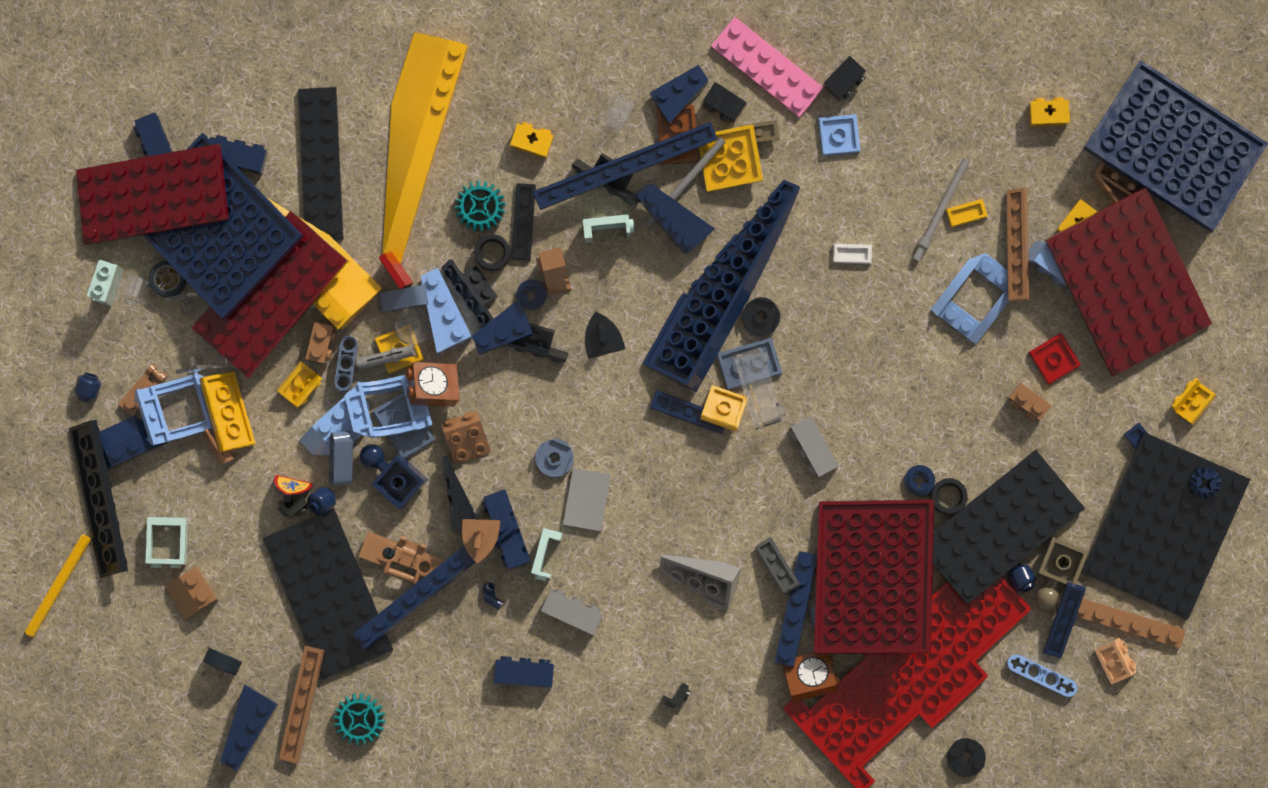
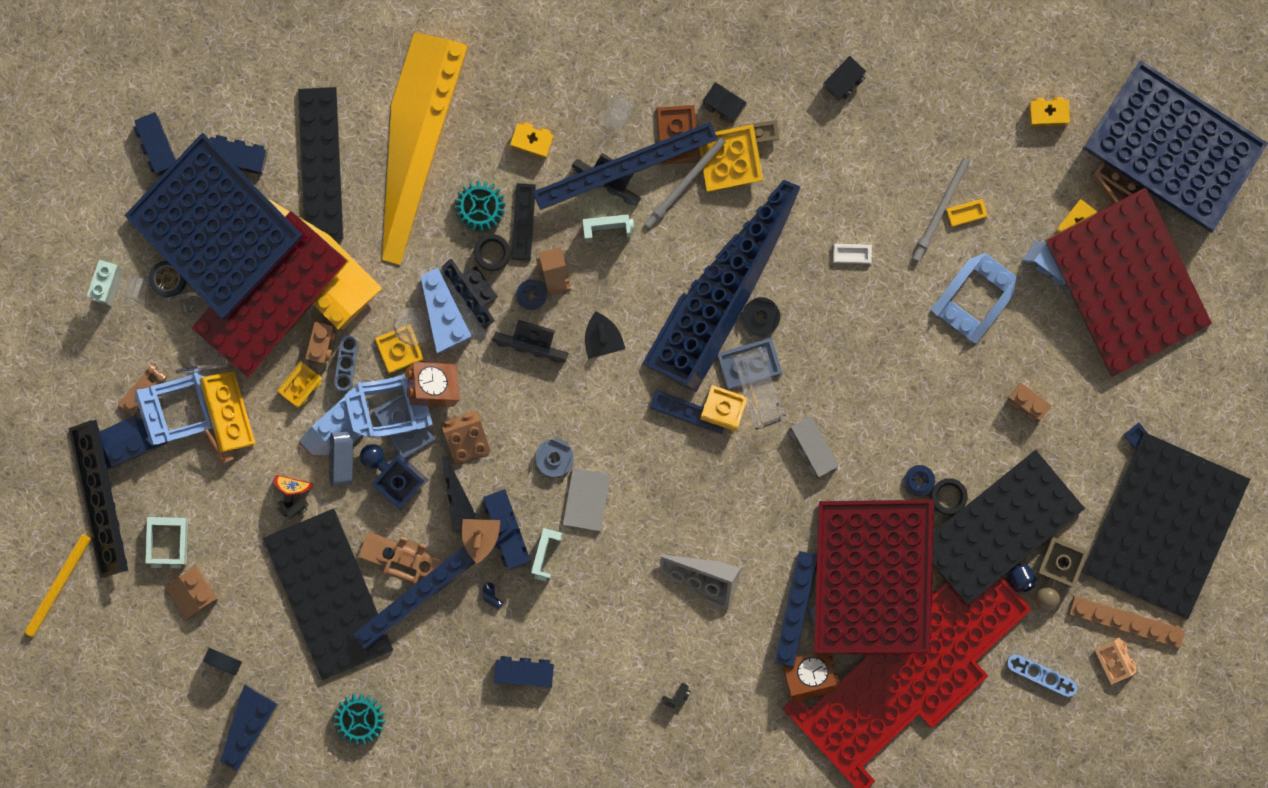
dark blue head [74,372,102,402] -> none
dark red plate [76,144,229,245] -> none
medium nougat plate [279,646,325,764] -> none
dark blue head [307,487,336,516] -> none
light grey pin [357,344,415,370] -> none
sand blue beam [378,285,429,313] -> none
red tile [379,252,413,289] -> none
dark blue wing [472,299,533,355] -> none
light grey brick [541,589,603,636] -> none
dark blue wedge [634,182,715,254] -> none
dark blue wing [650,65,709,126] -> none
bright pink plate [711,17,824,118] -> none
dark grey tile [755,537,801,596] -> none
light blue tile [818,114,860,156] -> none
black plate [947,738,986,777] -> none
medium nougat plate [1007,188,1029,302] -> none
red tile [1028,333,1081,385] -> none
dark blue tile [1043,582,1086,659] -> none
yellow bracket [1172,378,1217,426] -> none
dark blue gear [1190,468,1221,499] -> none

